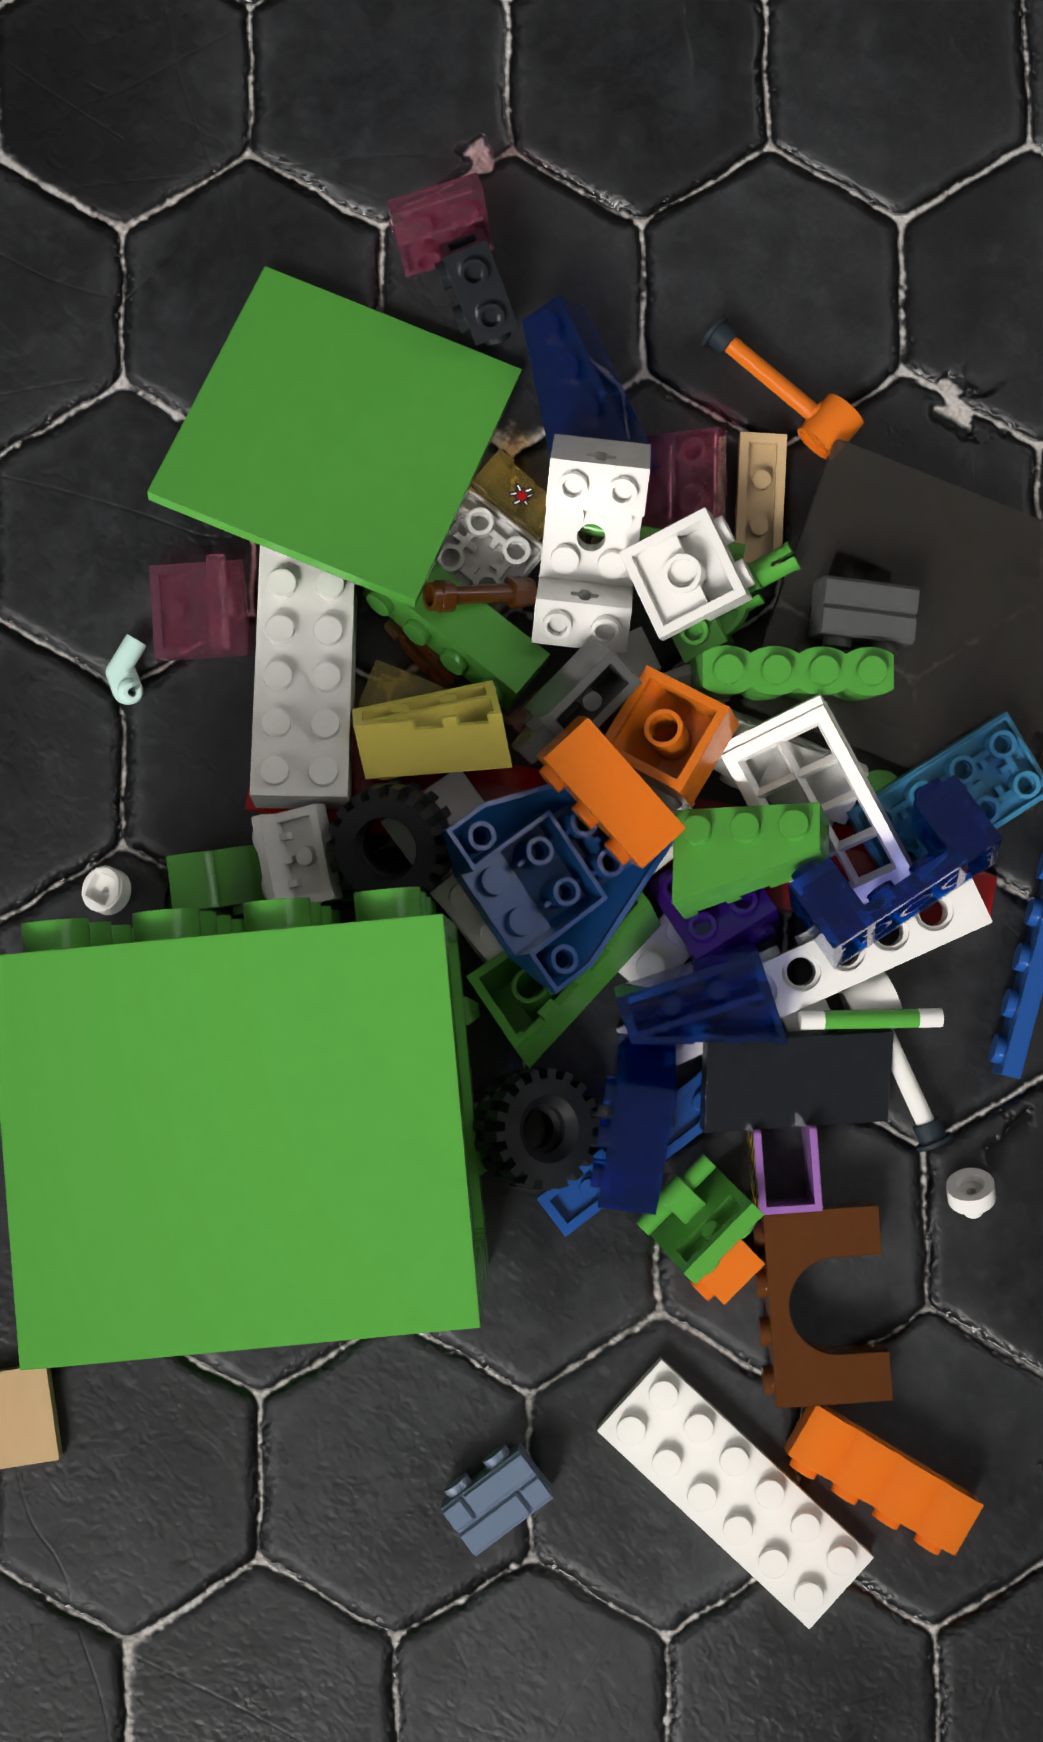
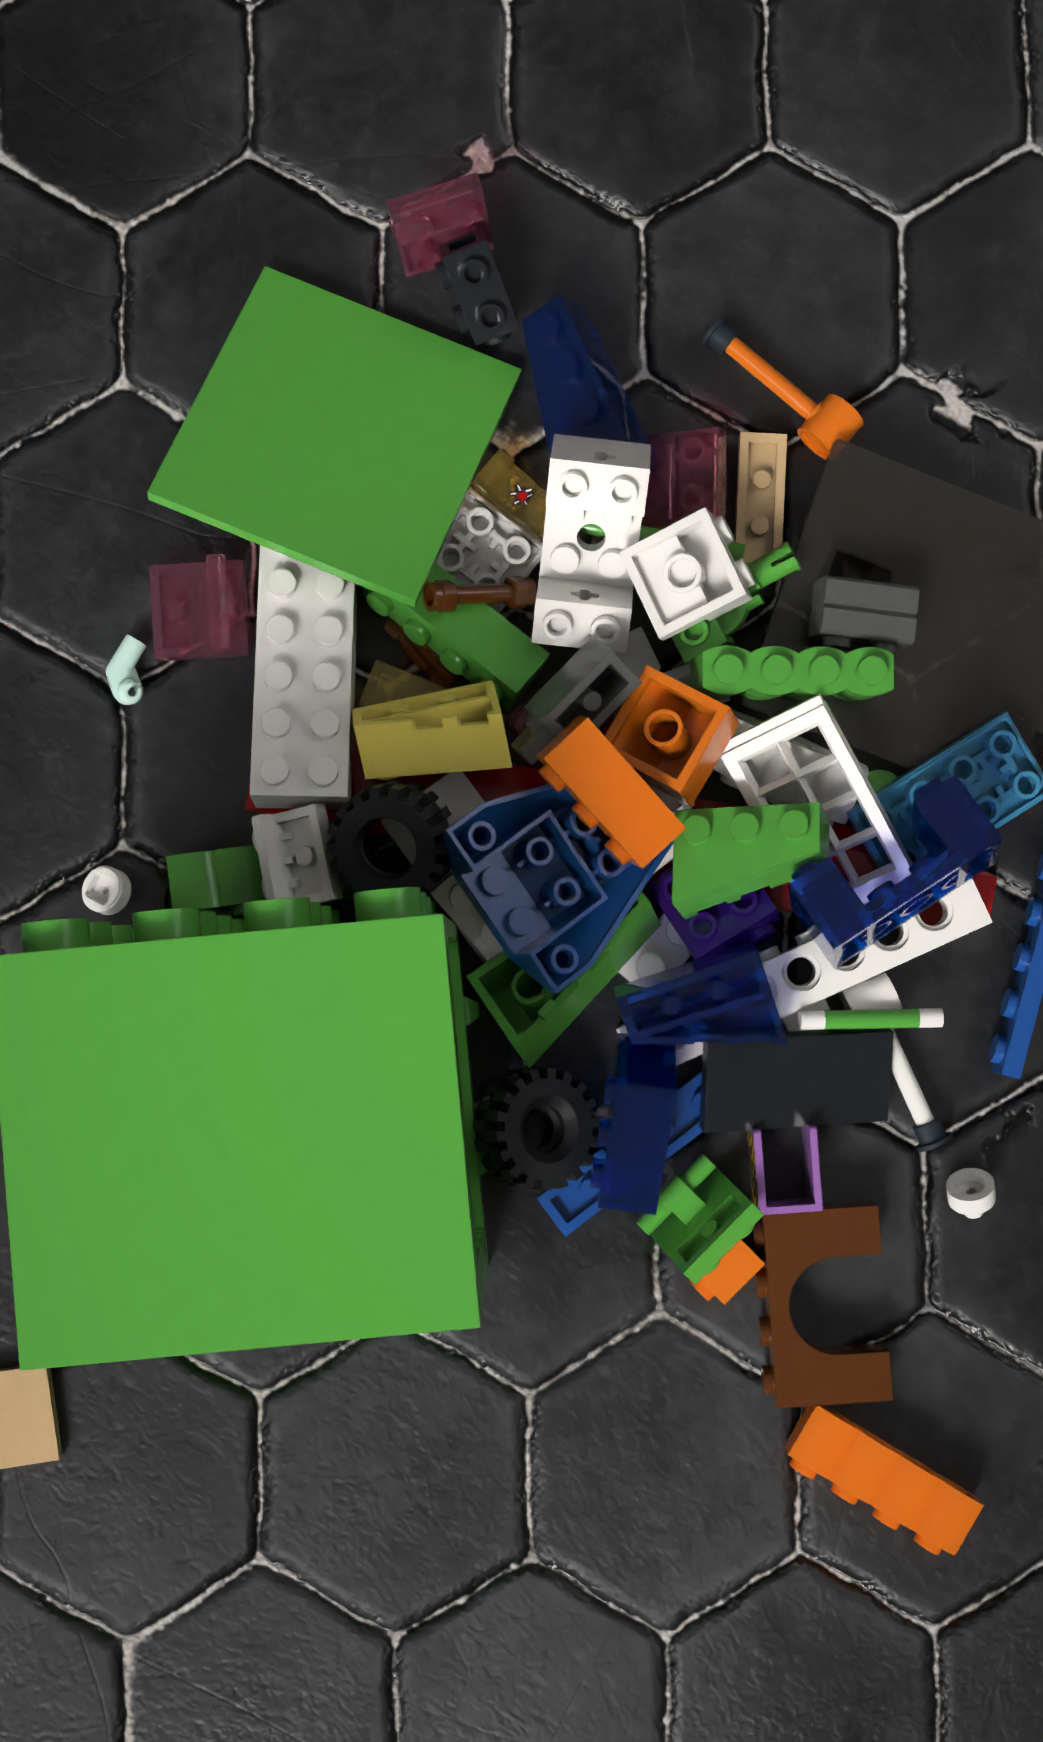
sand blue brick [441,1442,554,1556] -> none
white plate [596,1357,874,1629] -> none

